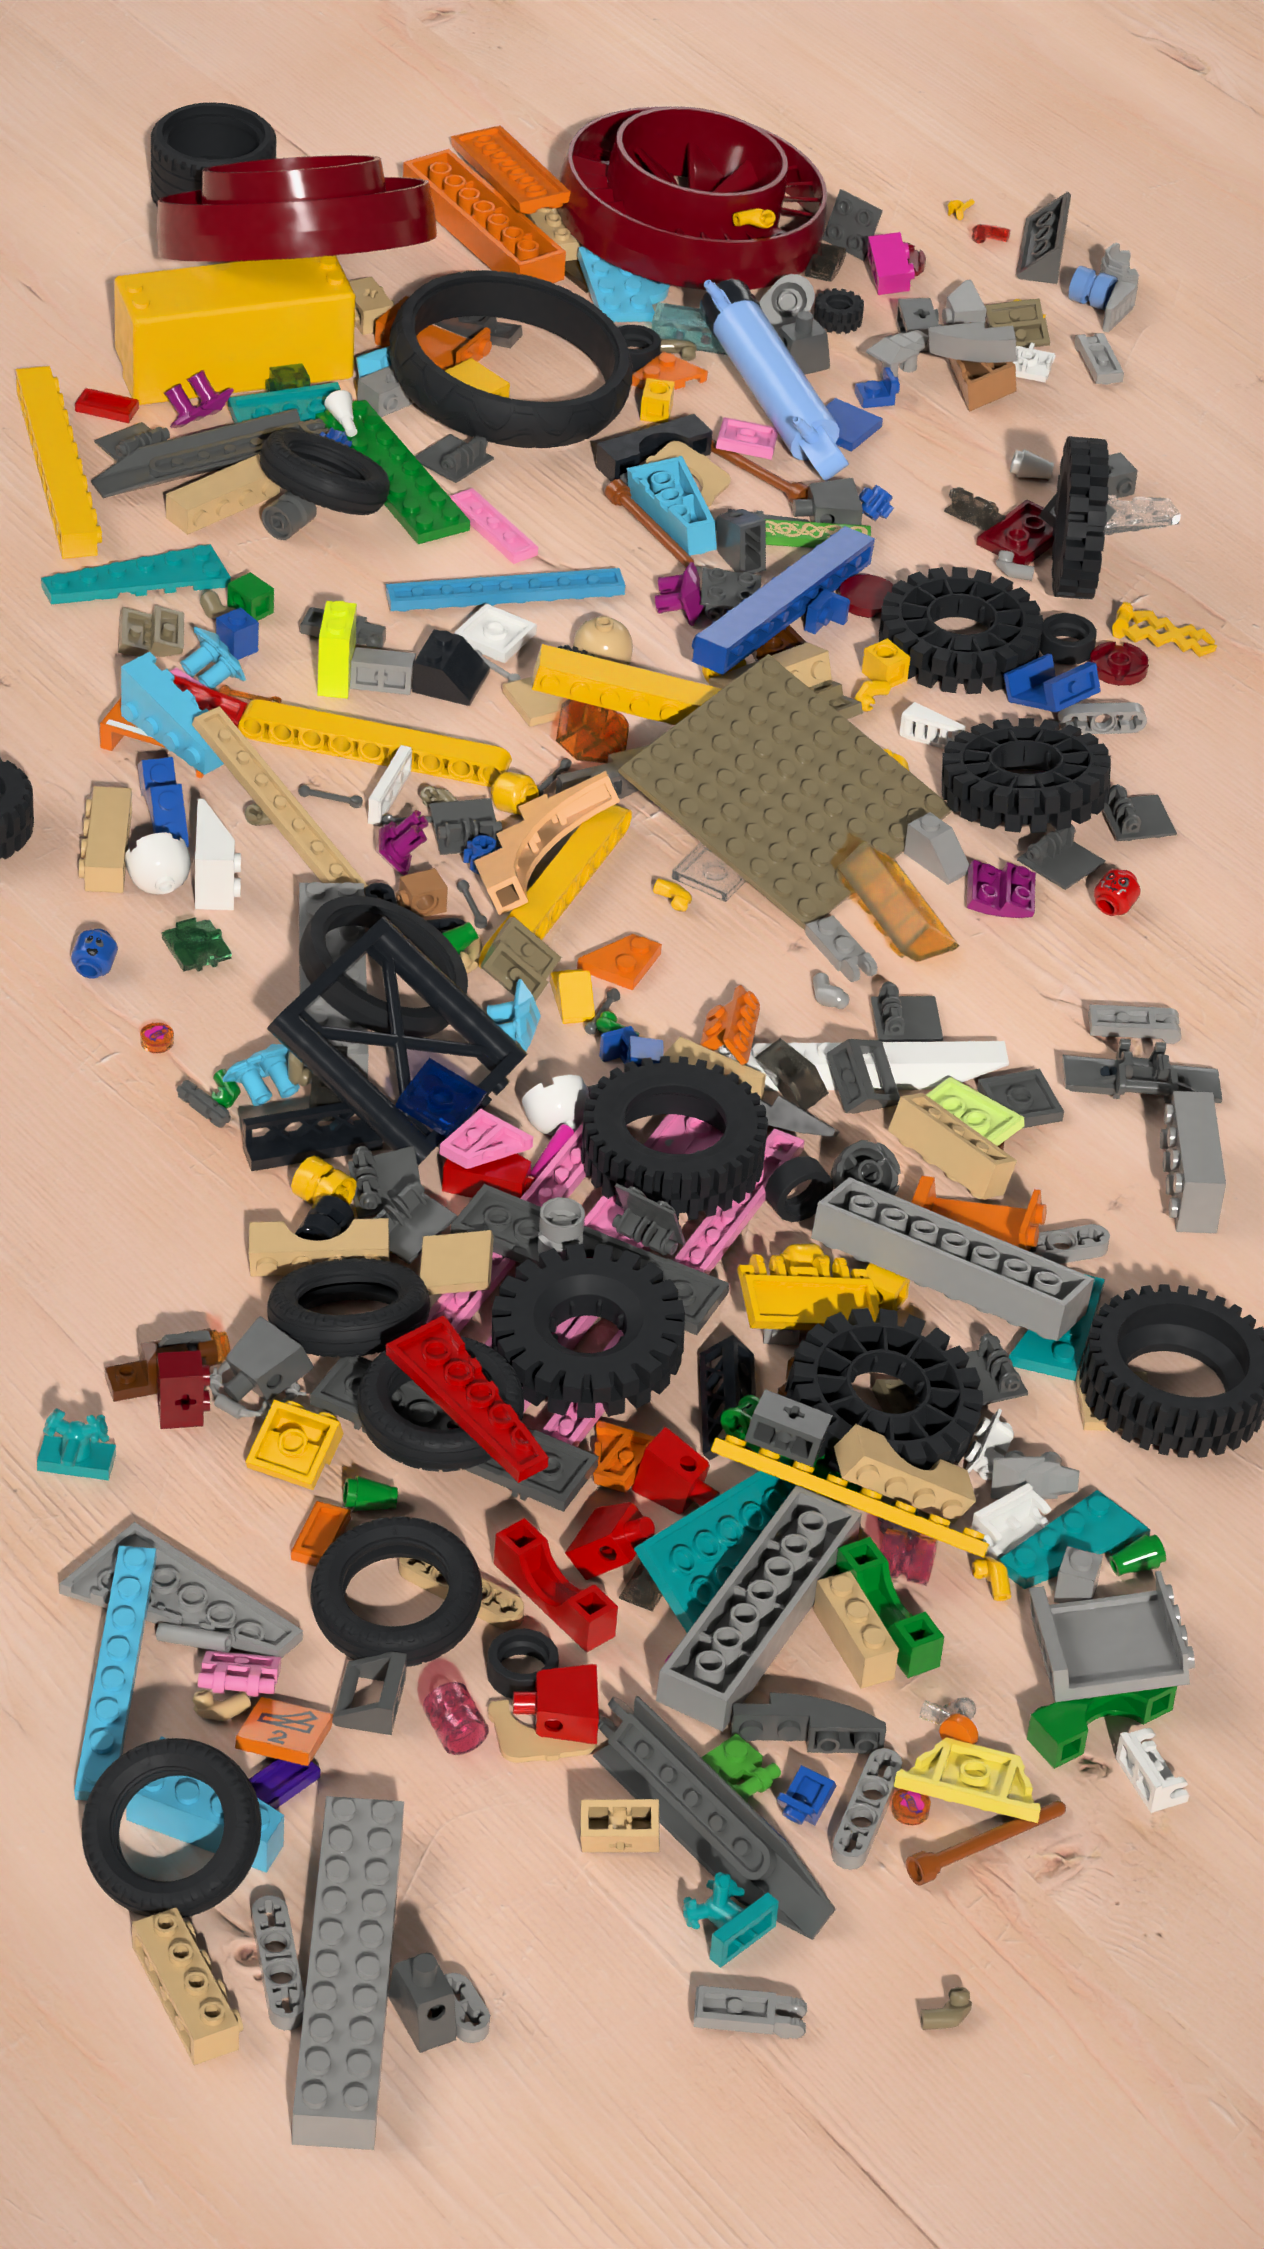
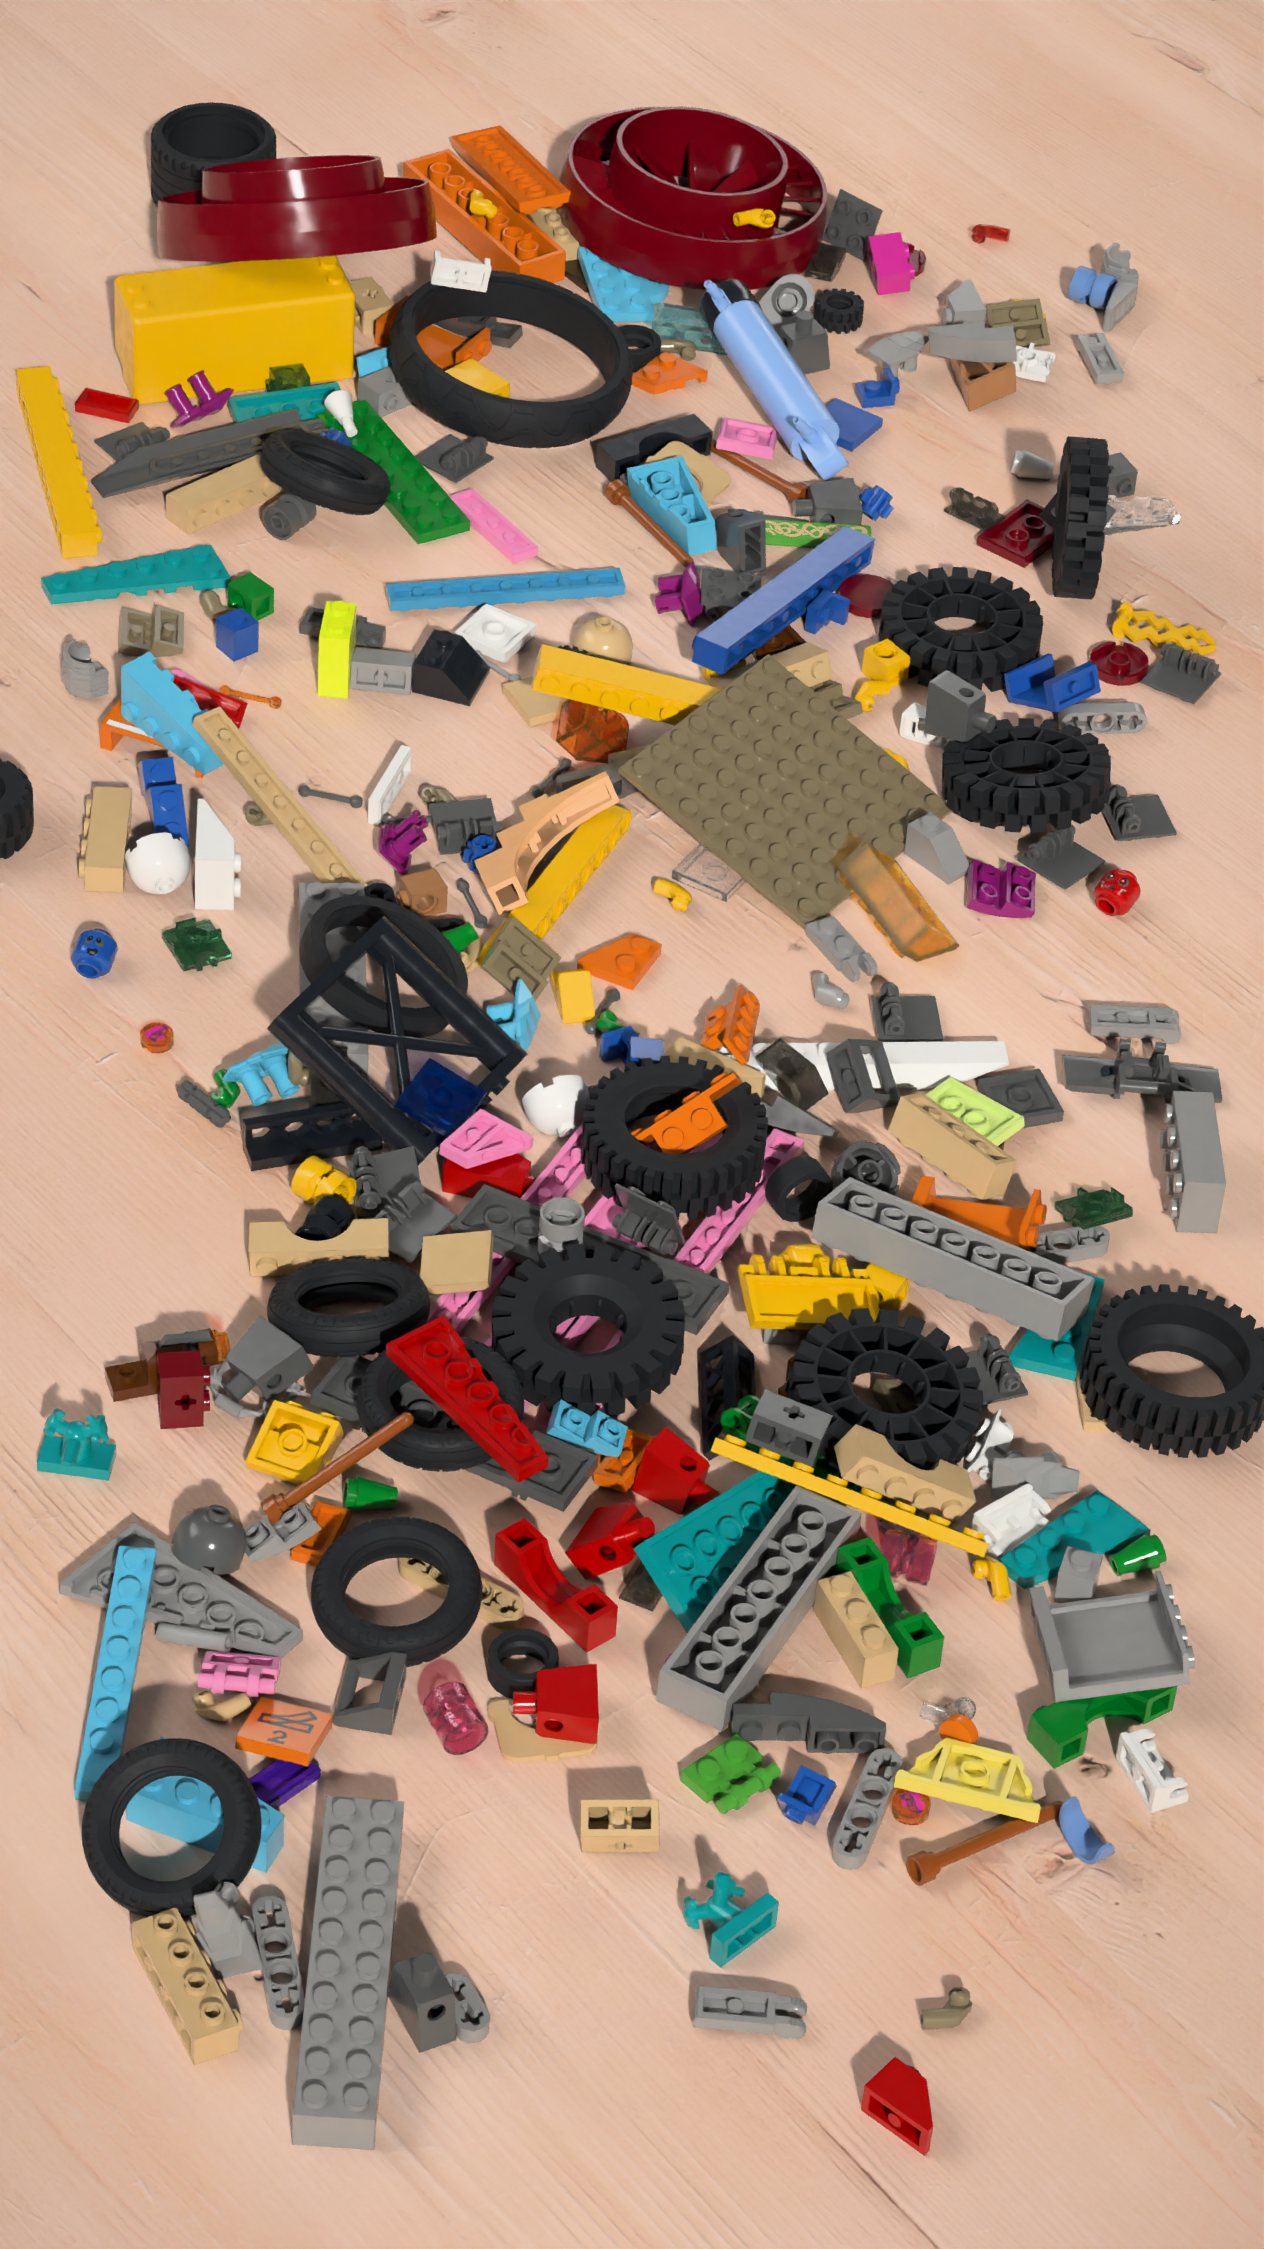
medium azure connector [180,627,246,690] -> none
yellow beam [238,699,512,787] -> none
yellow head [491,772,539,815] -> none
dark pink piece [531,1124,575,1179] -> none
dark grey hinge [593,1696,836,1940] -> none
yellow brick [640,378,675,423] -> none
dark grey brick [896,298,943,352] -> none
yellow hand [948,199,975,220] -> none
light grey arm [996,550,1034,581] -> none
dark grey slope [1016,191,1071,284] -> none
black tyre [1040,613,1097,665] -> none
none -> light grey hair [61,639,109,699]
none -> dark grey cylinder [171,1505,247,1575]
none -> light grey connector [193,1882,264,1979]
none -> light grey slope [245,1501,322,1562]
none -> dark orange piece [261,1412,414,1524]
none -> white hinge [430,250,491,292]
none -> yellow arm [470,190,498,219]
none -> medium azure slope [546,1399,628,1457]
none -> orange bracket [630,1072,743,1154]
none -> red slope [861,2057,933,2156]
none -> dark grey torso [924,670,997,742]
none -> clear green piece [1055,1187,1133,1230]
none -> medium blue helmet [1059,1796,1115,1864]
none -> dark grey hinge [1141,643,1221,704]

